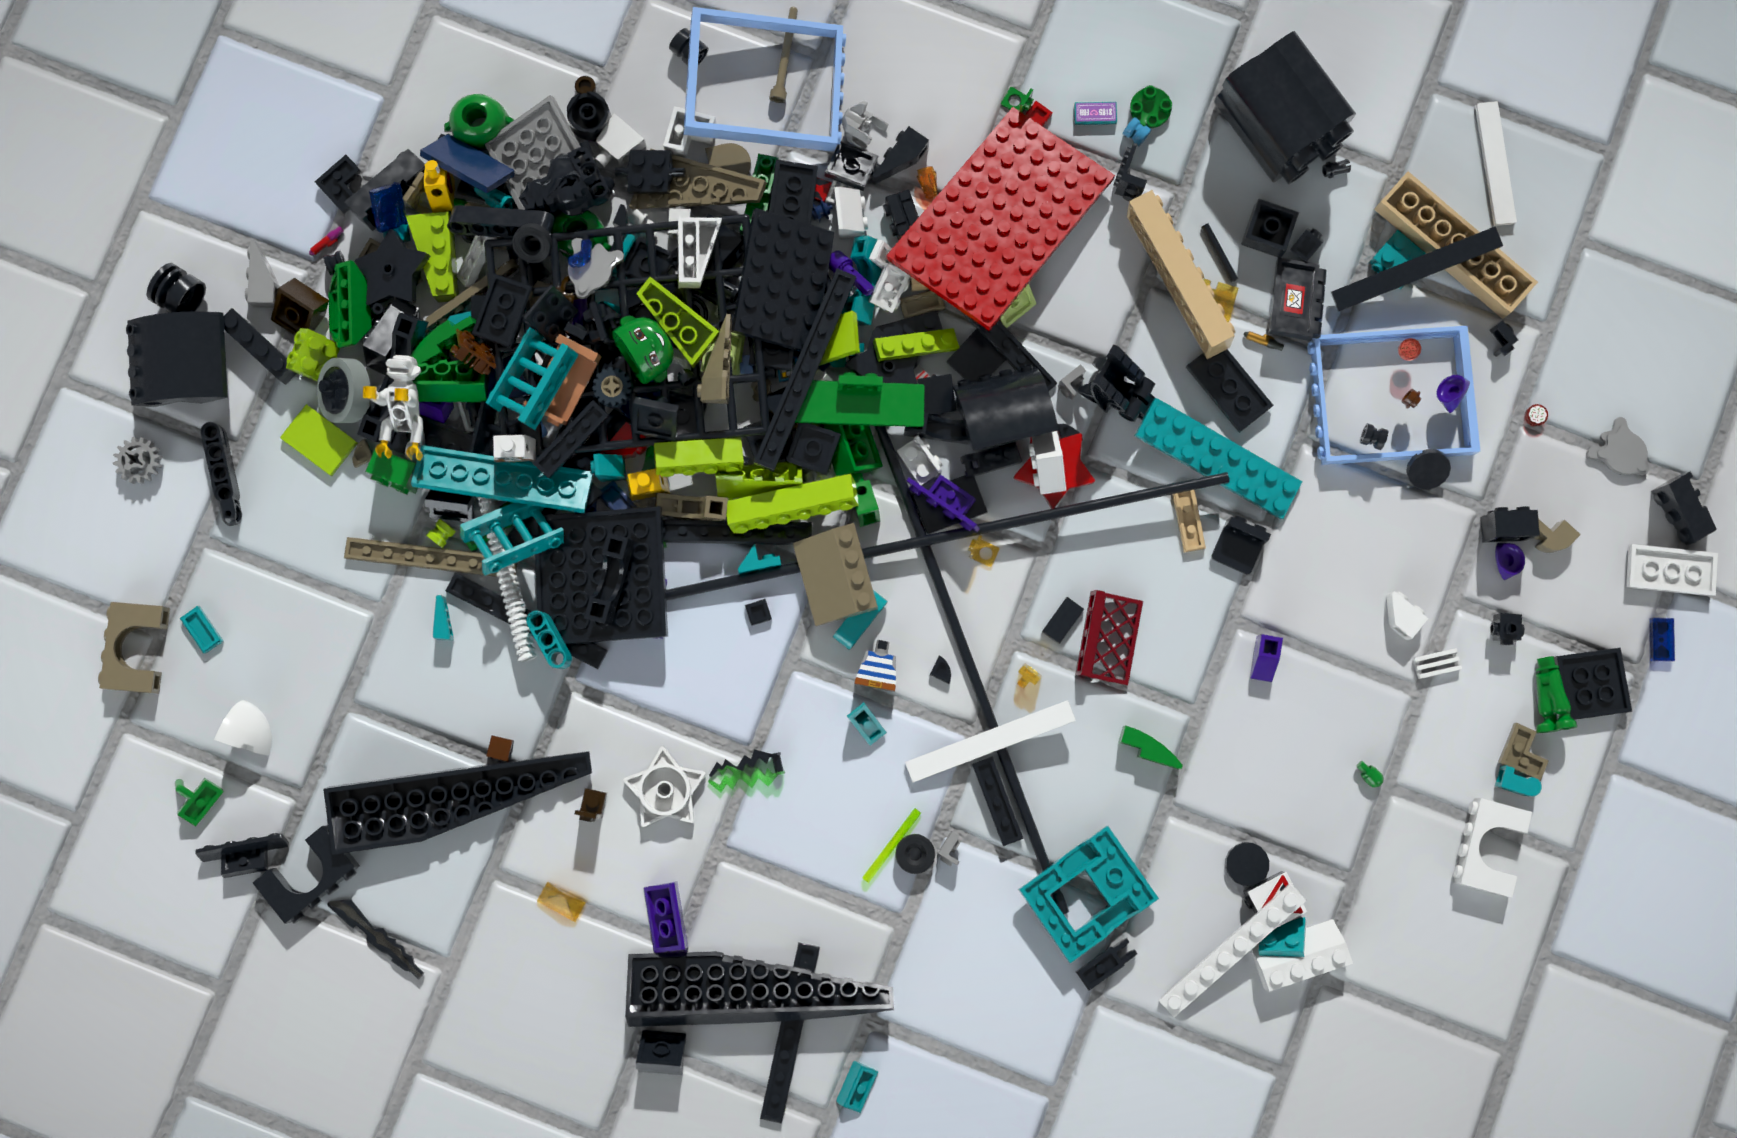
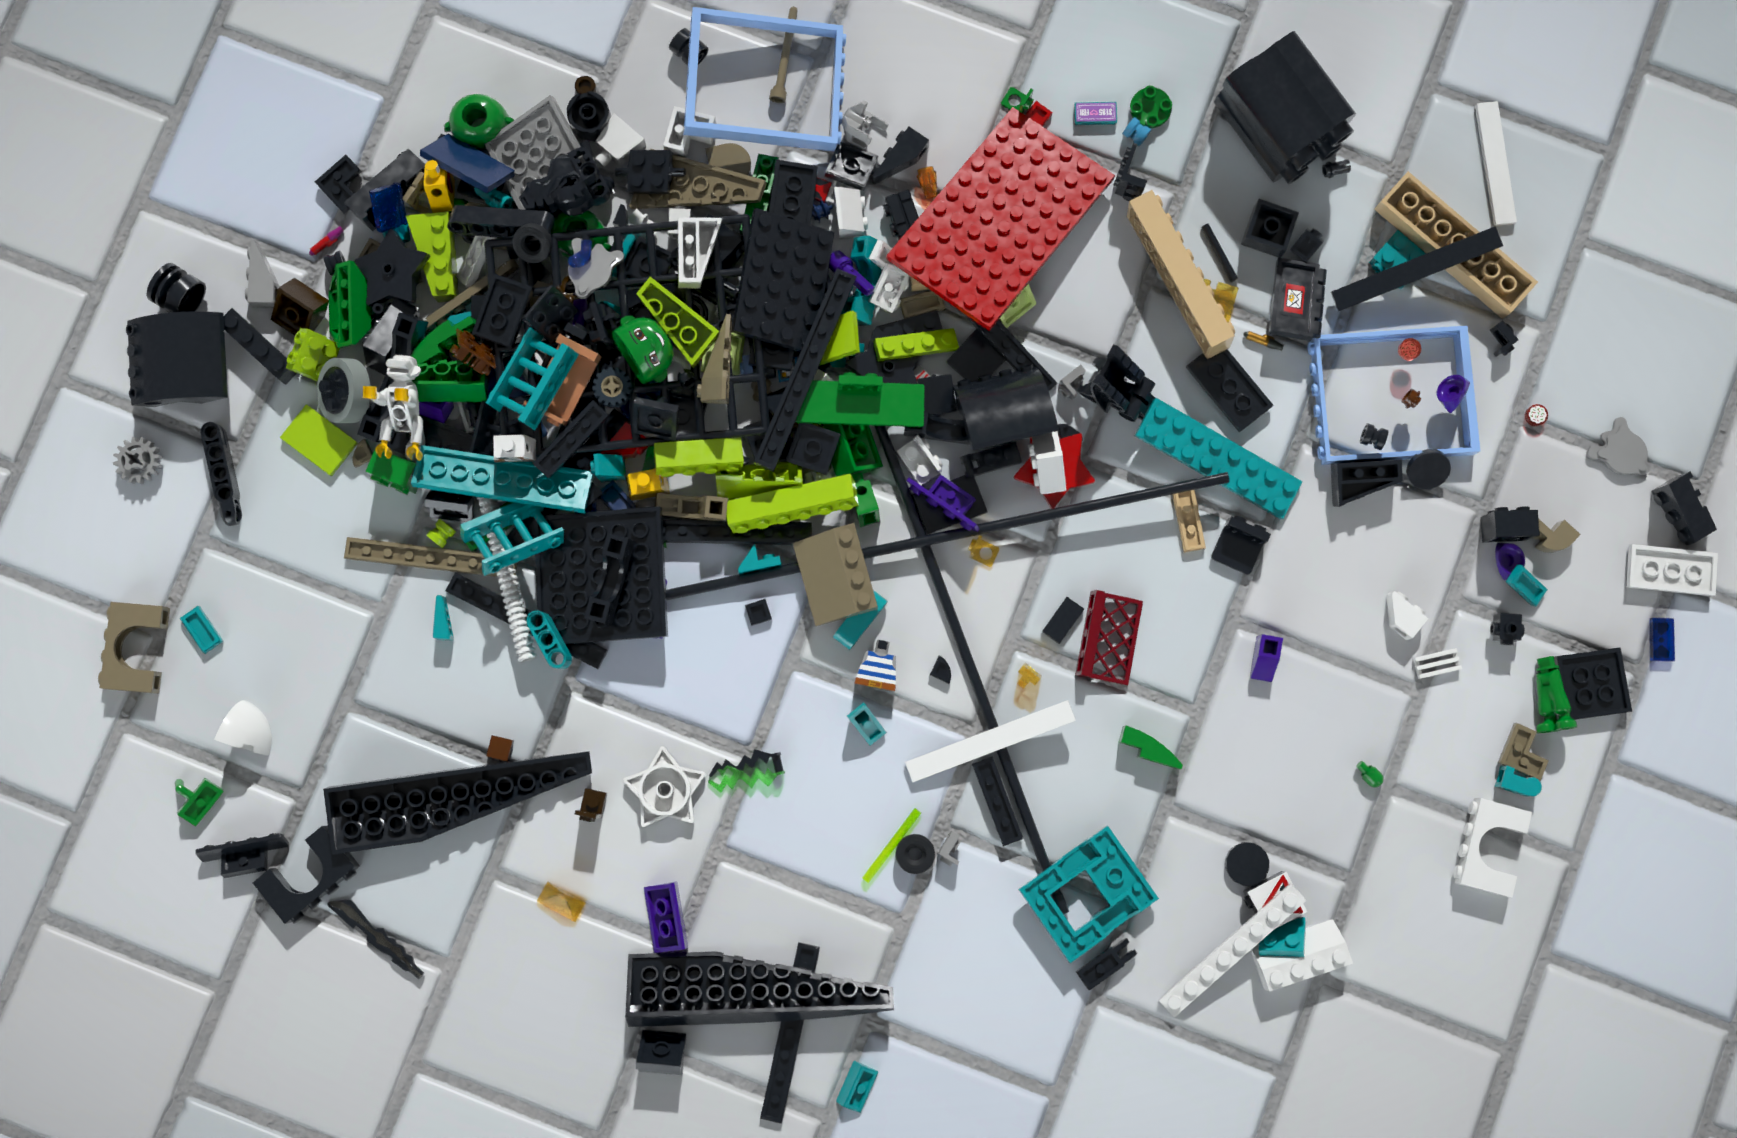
none -> black wedge [1331,460,1403,507]
none -> teal tile [1506,564,1548,607]

